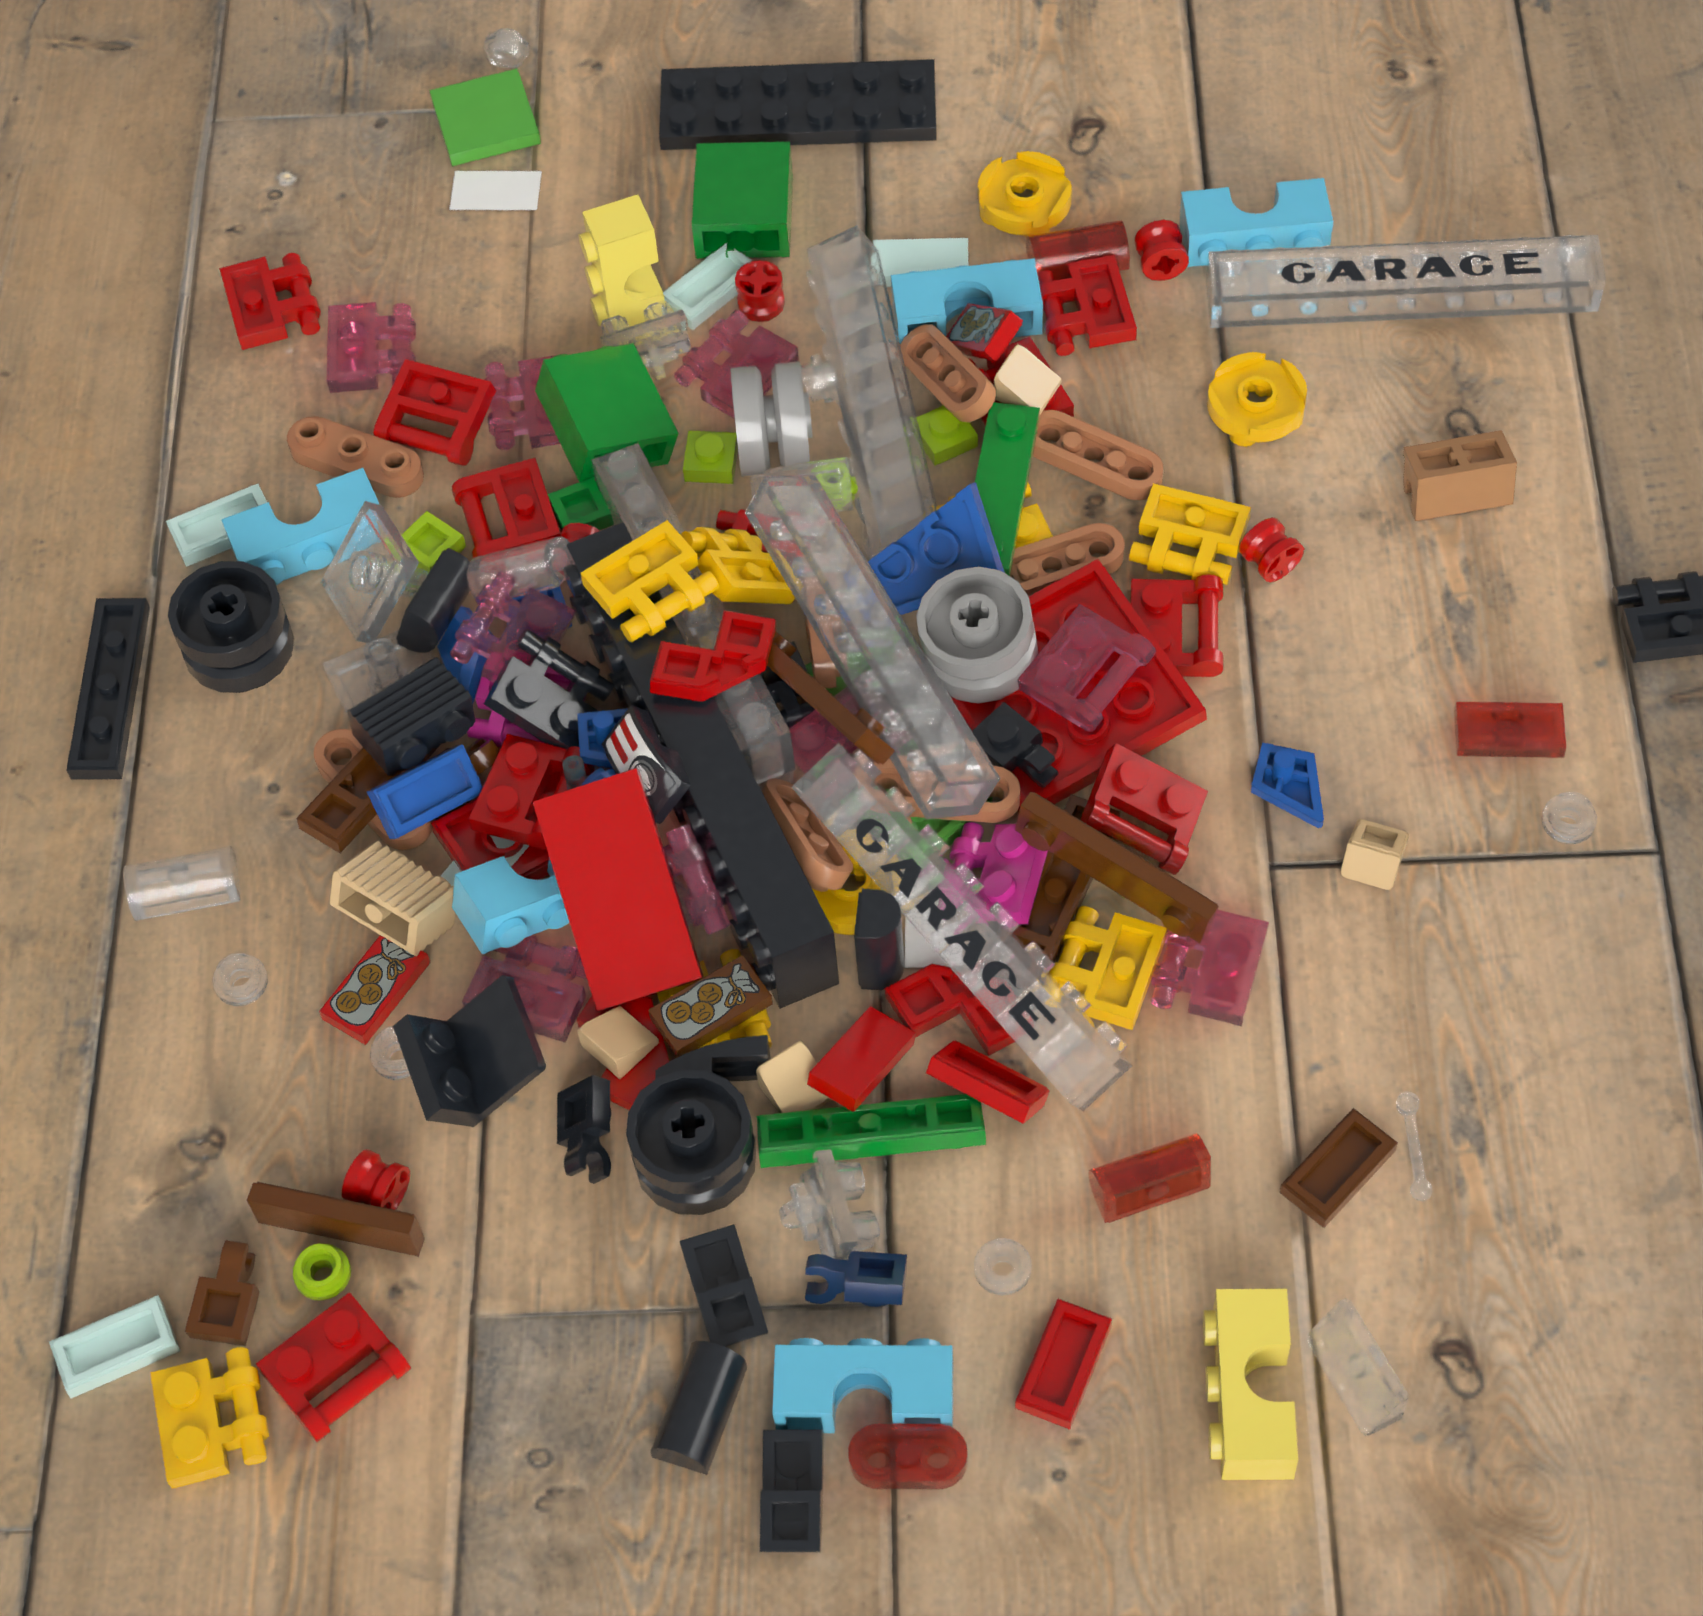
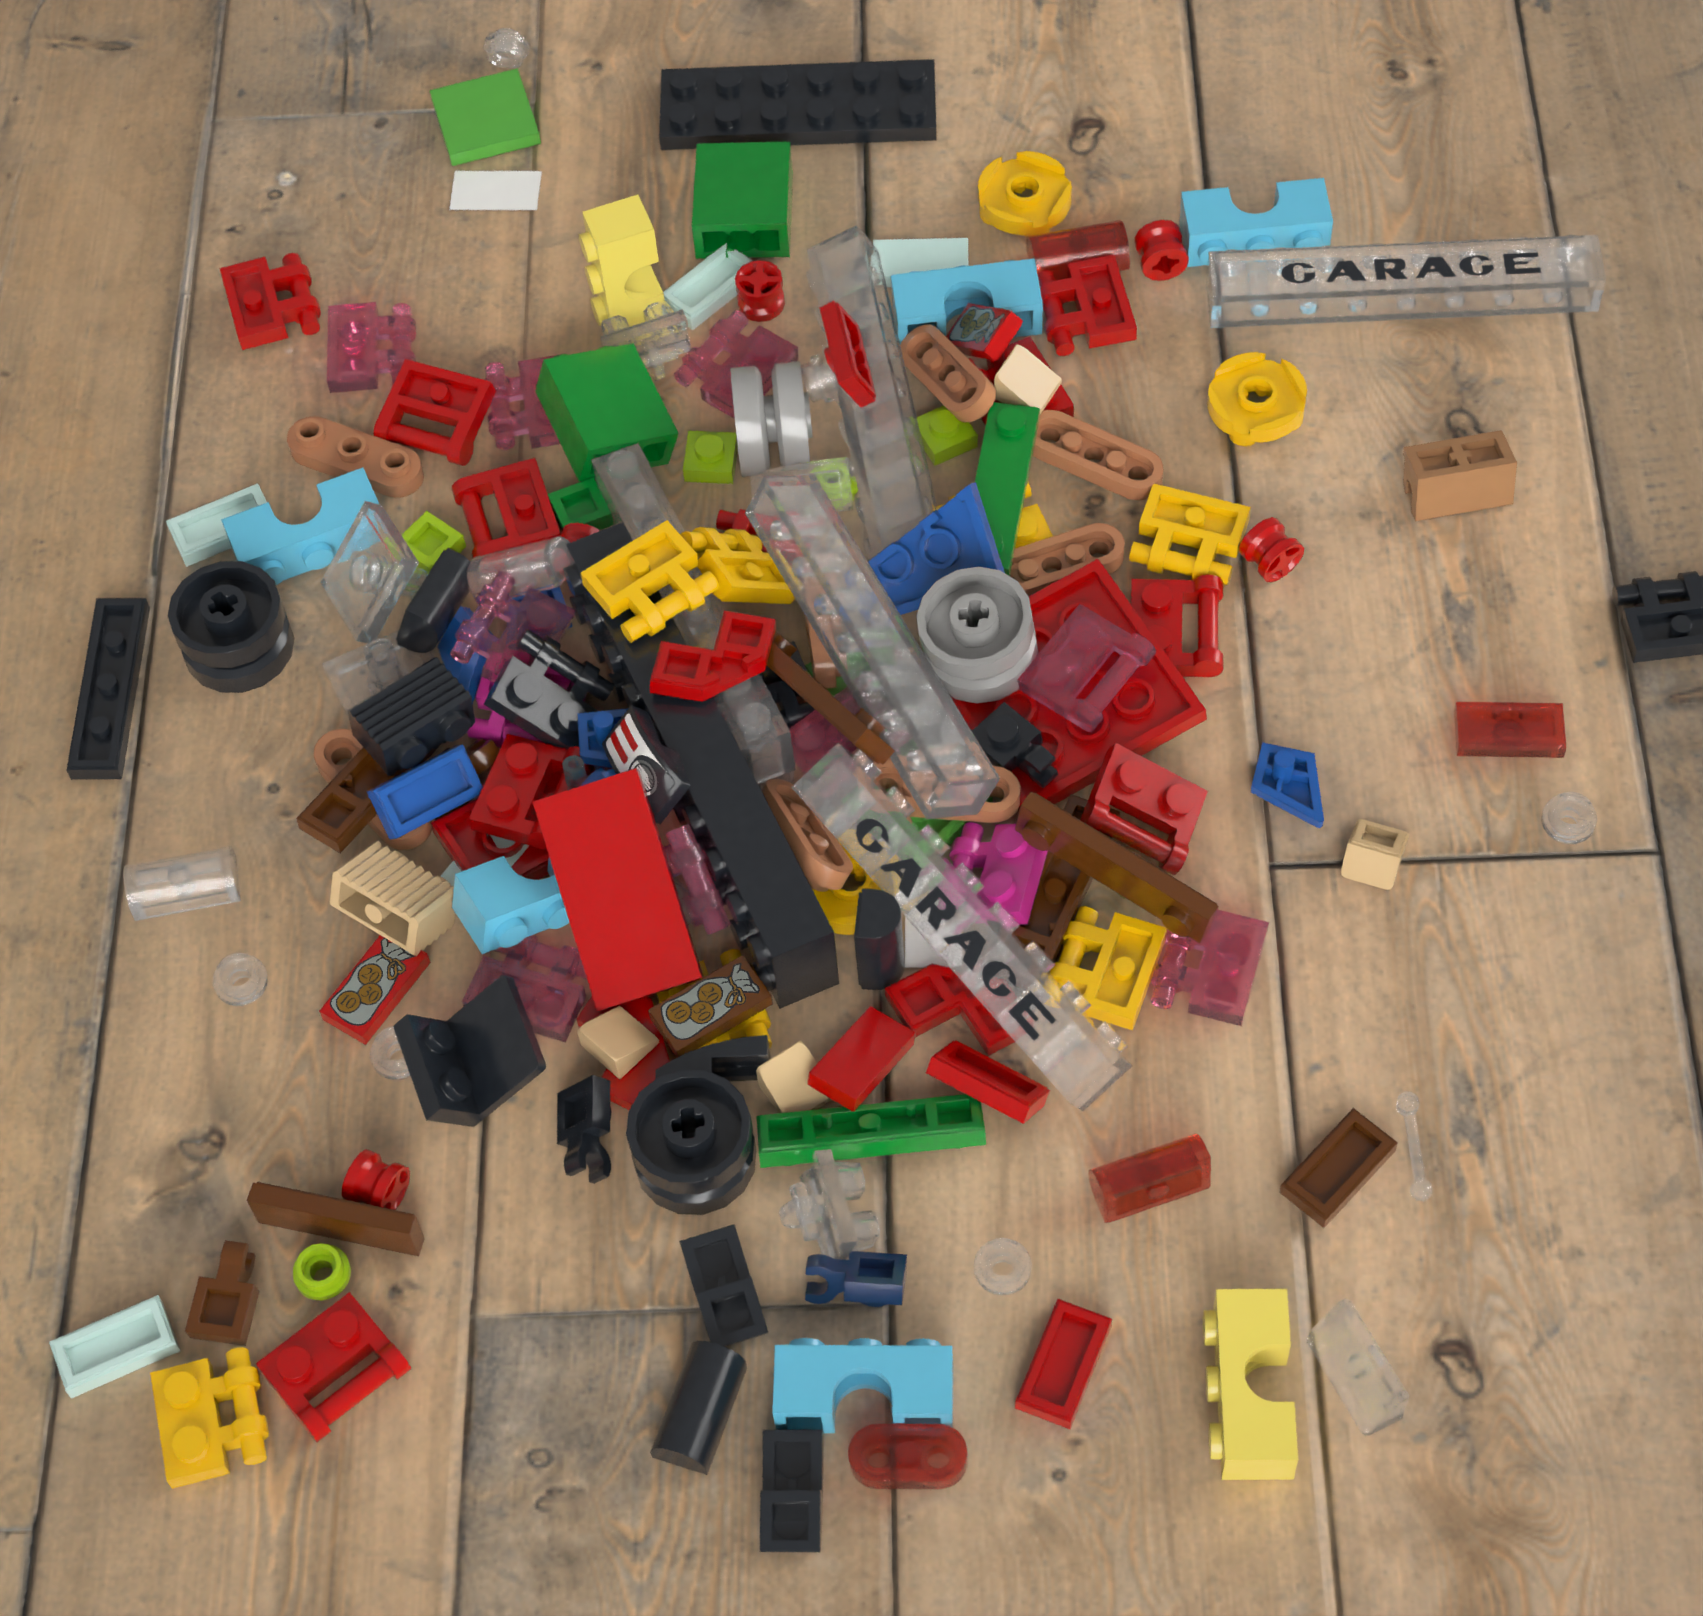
none -> red plate [819,300,876,408]

